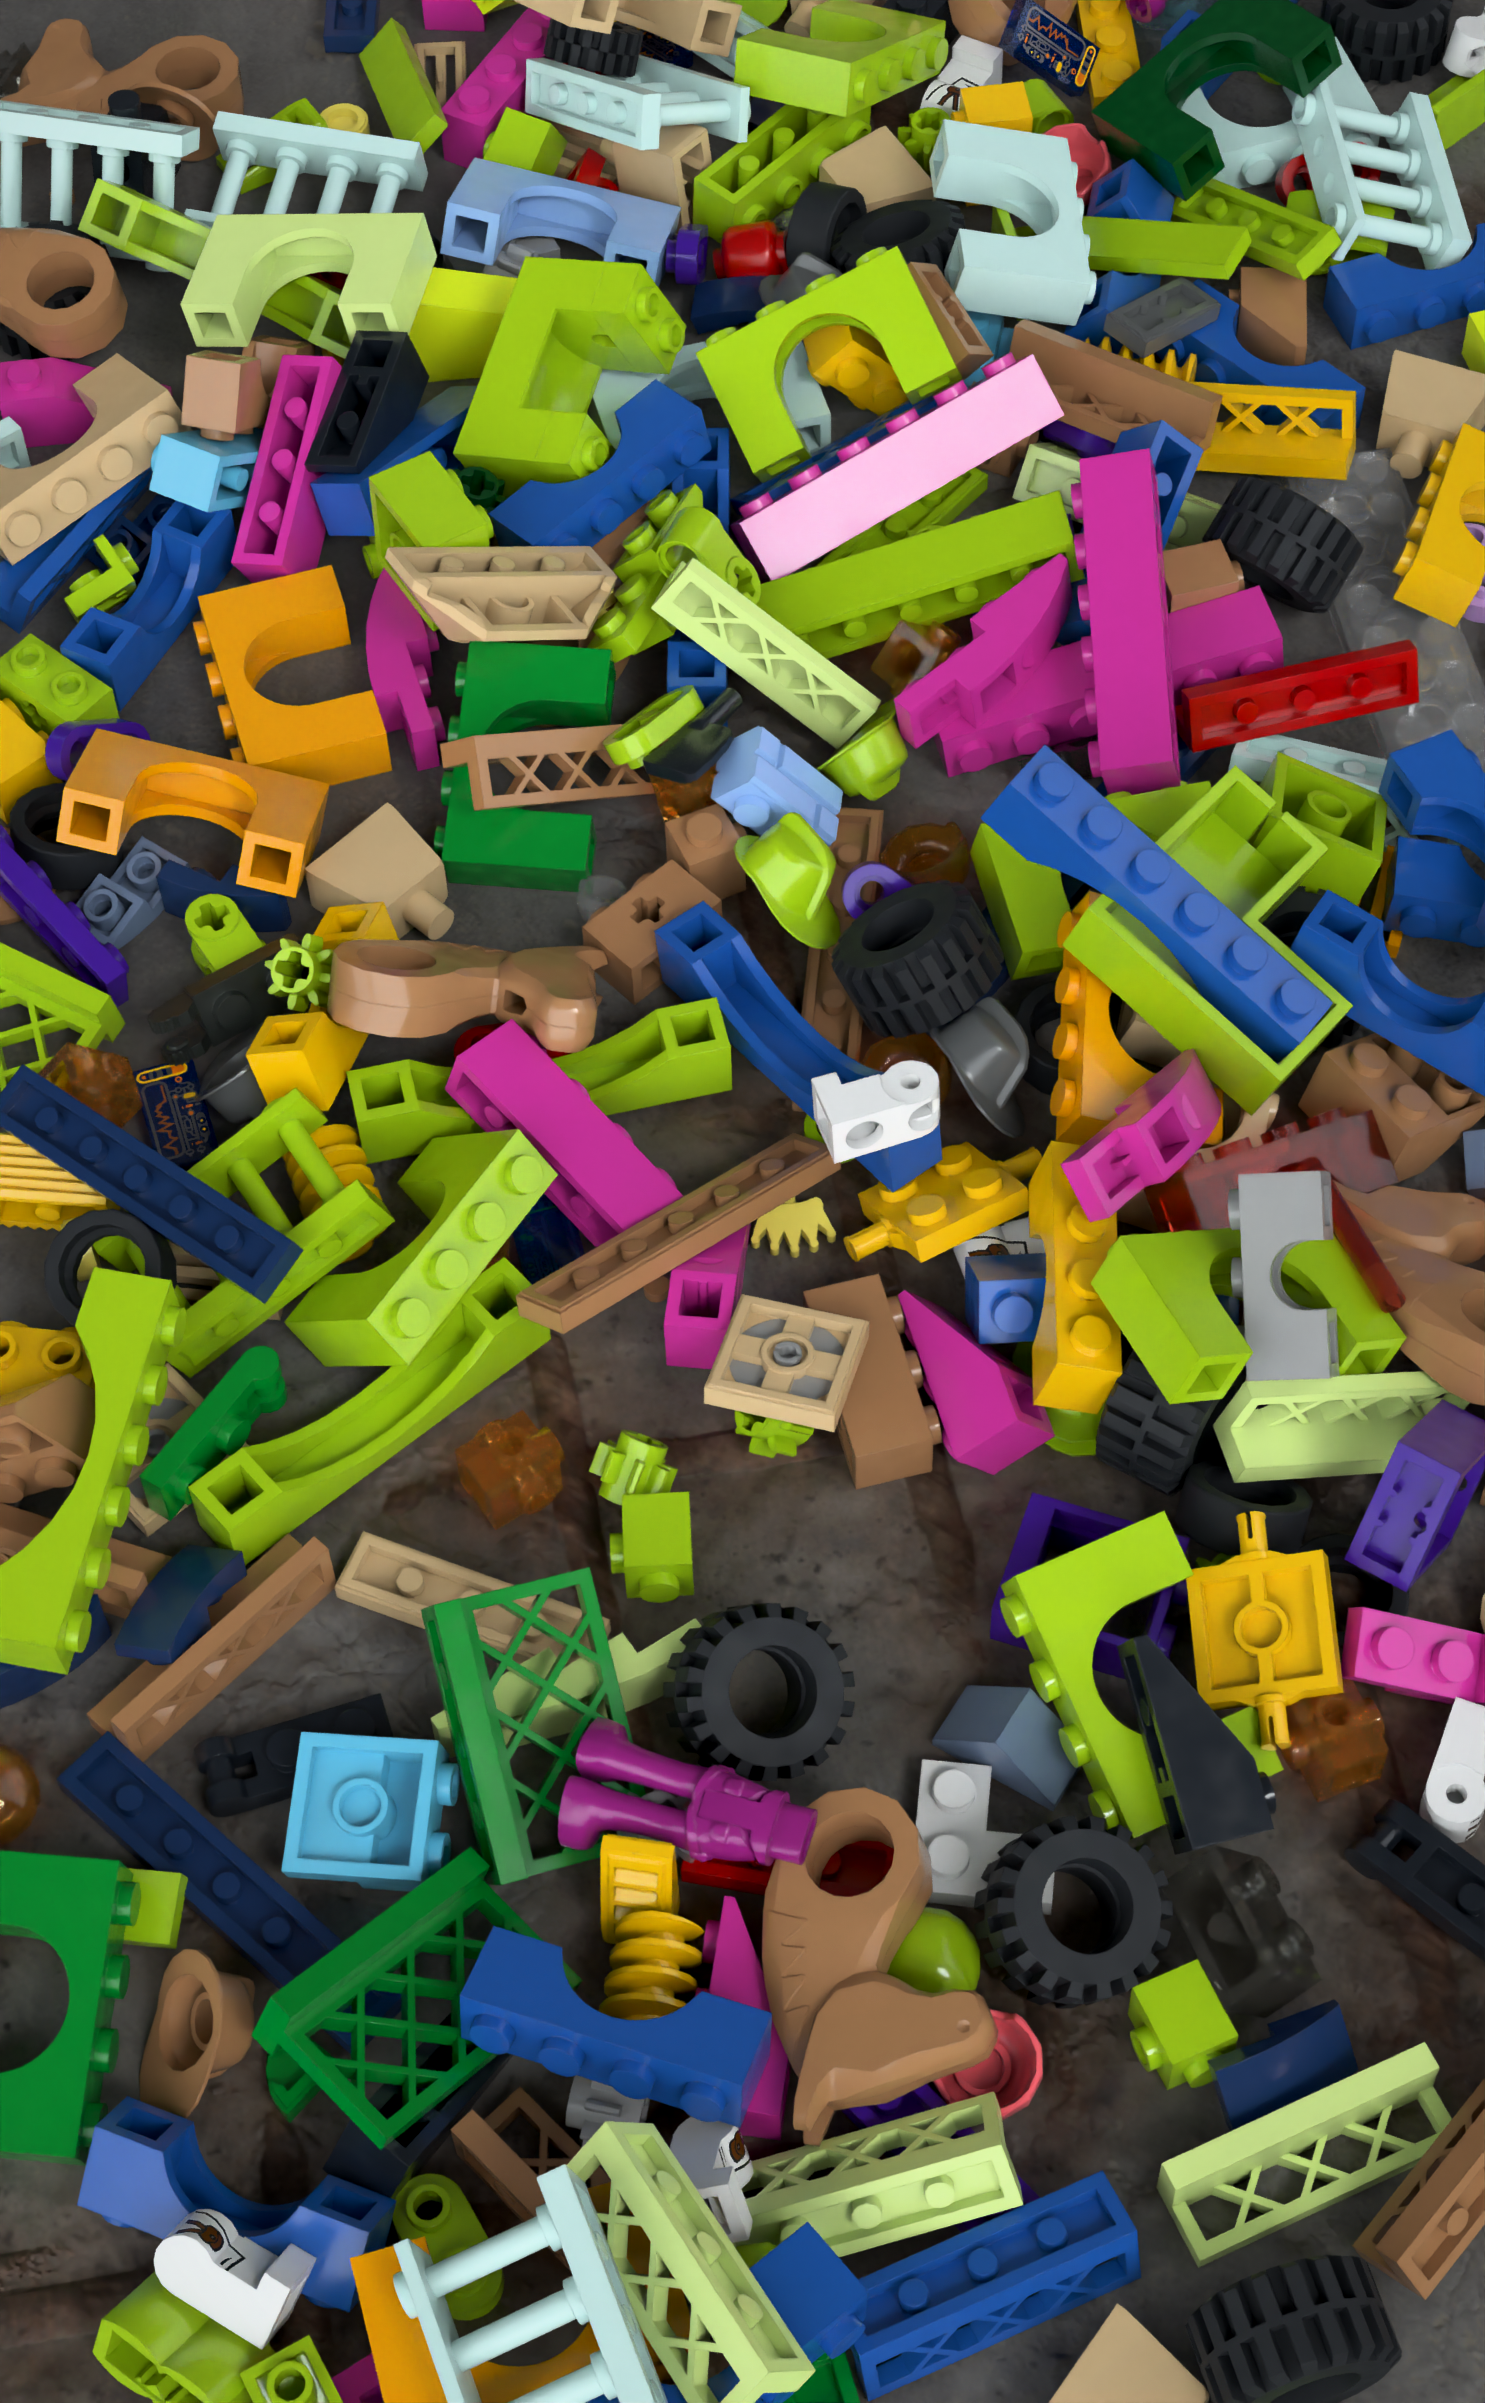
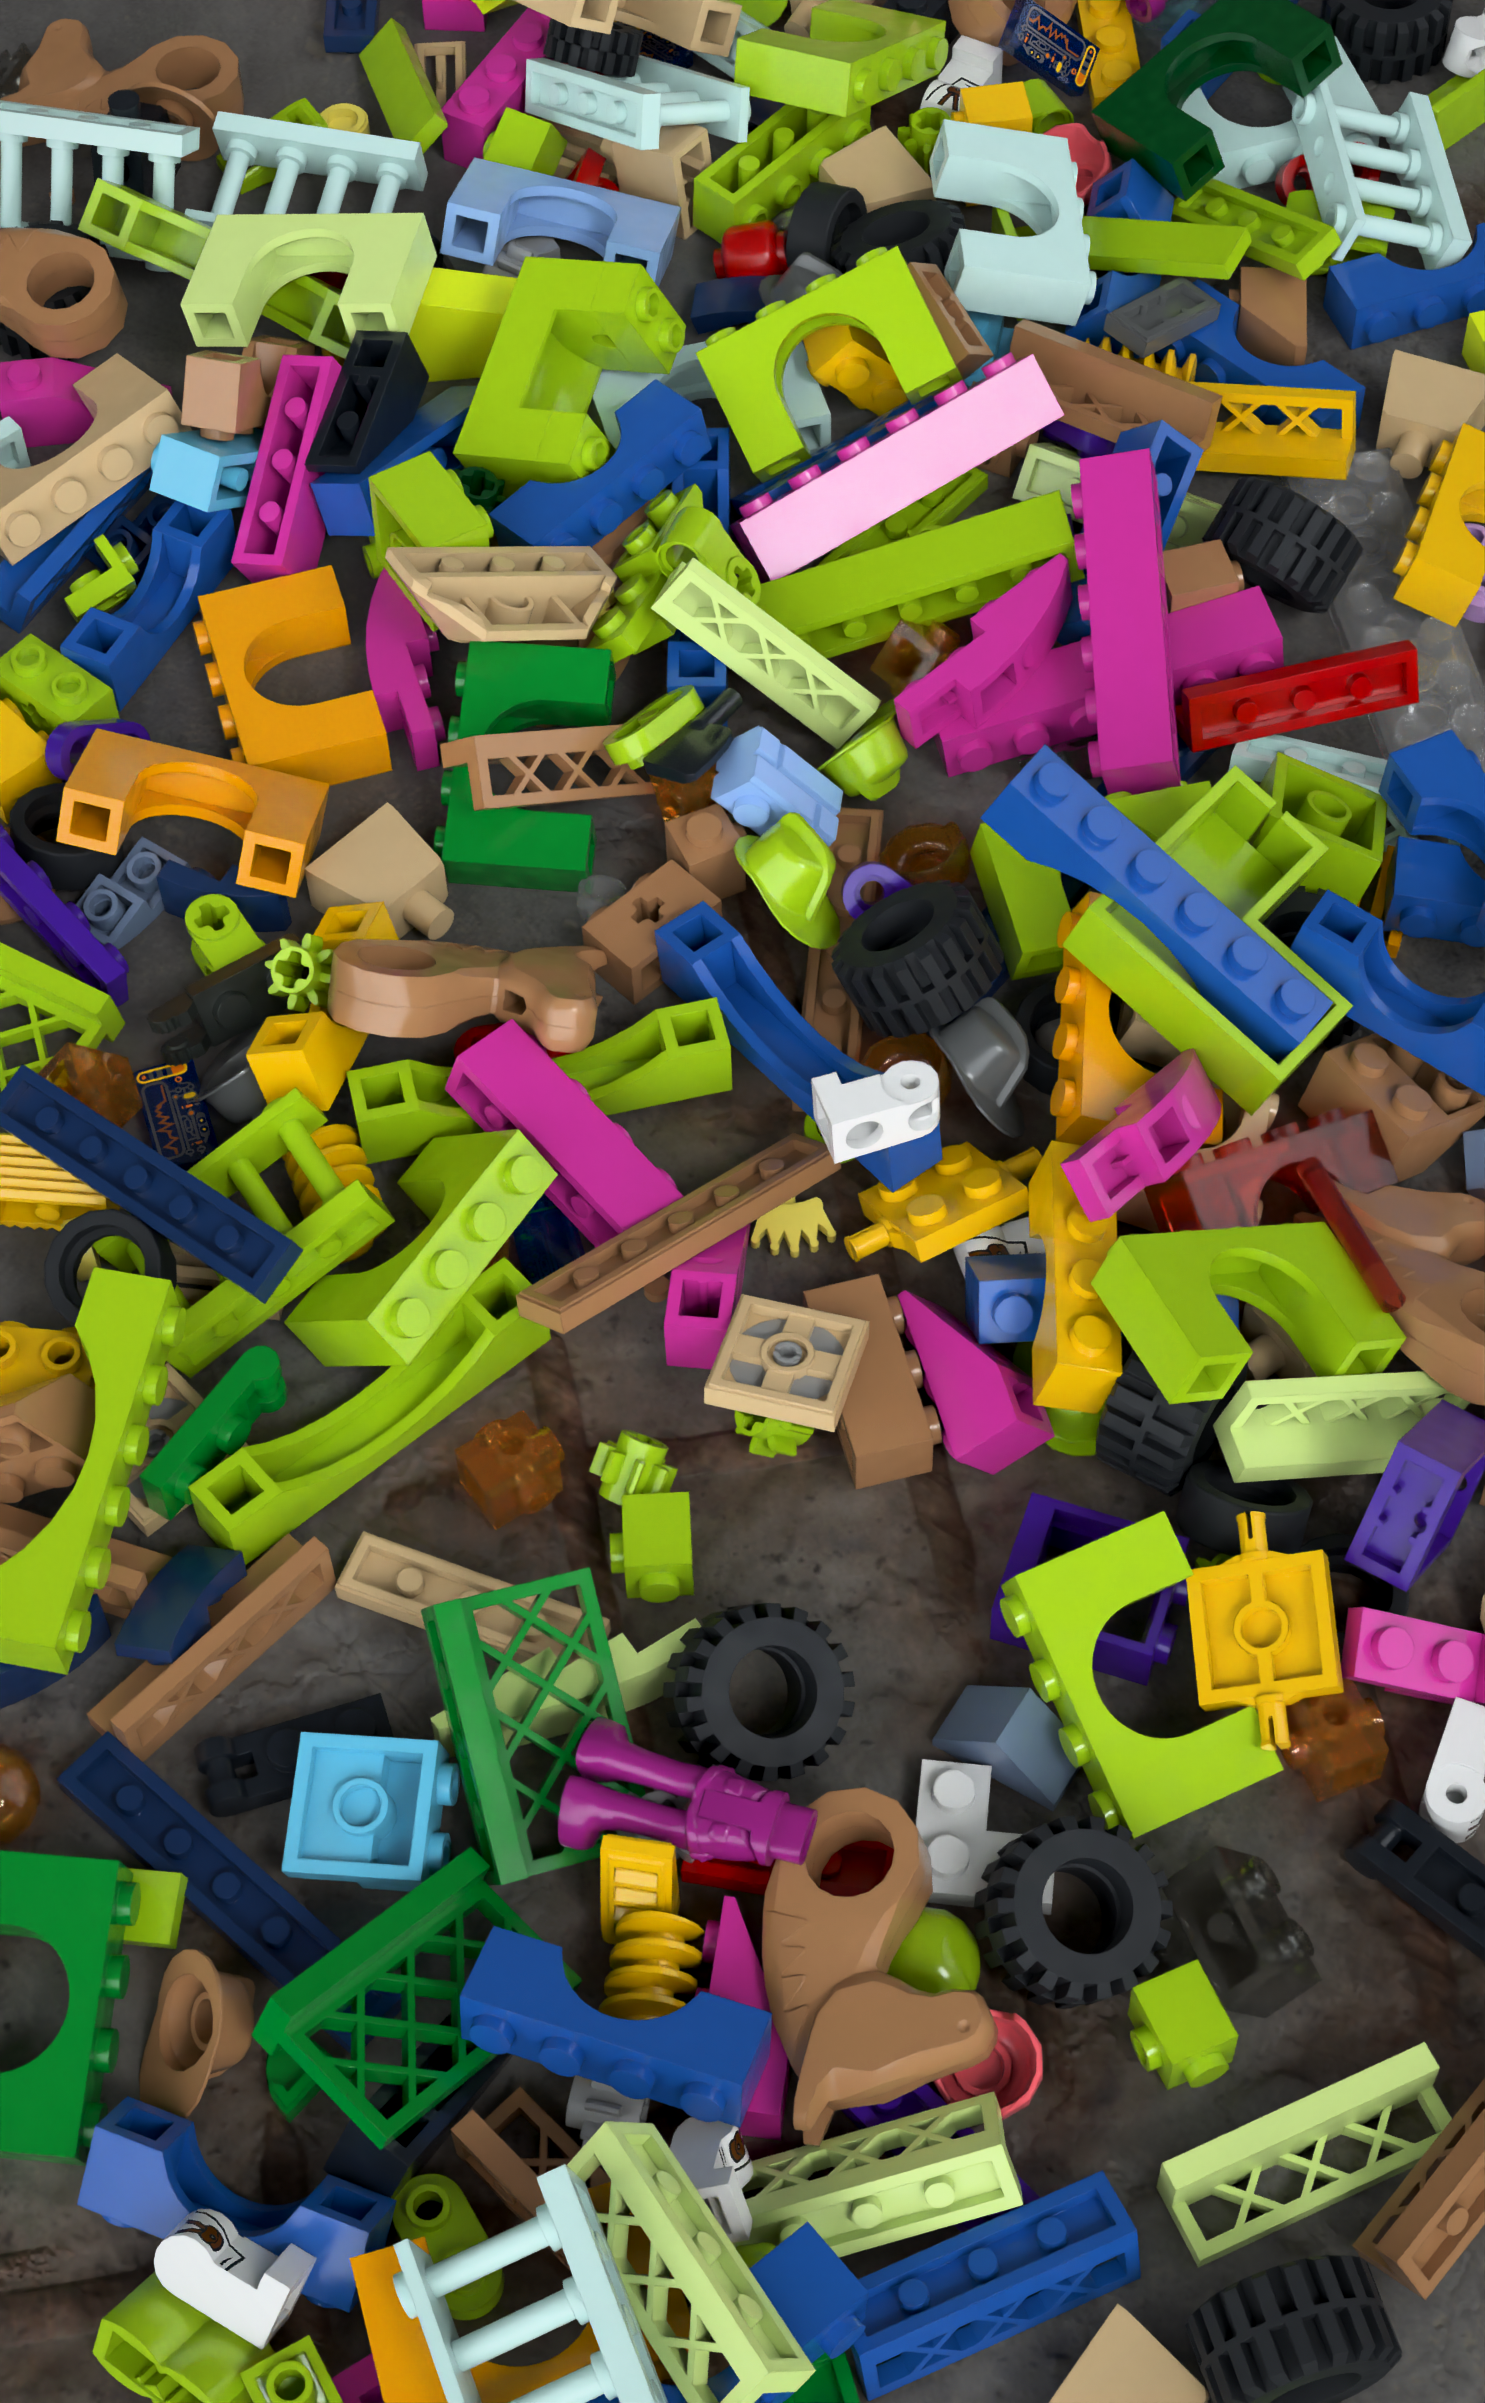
dark purple plate [666,224,708,285] -> none
black slope [1117,1635,1276,1855] -> none
dark blue slope [1207,1999,1359,2131] -> none
light grey arch [1228,1171,1339,1381] -> none

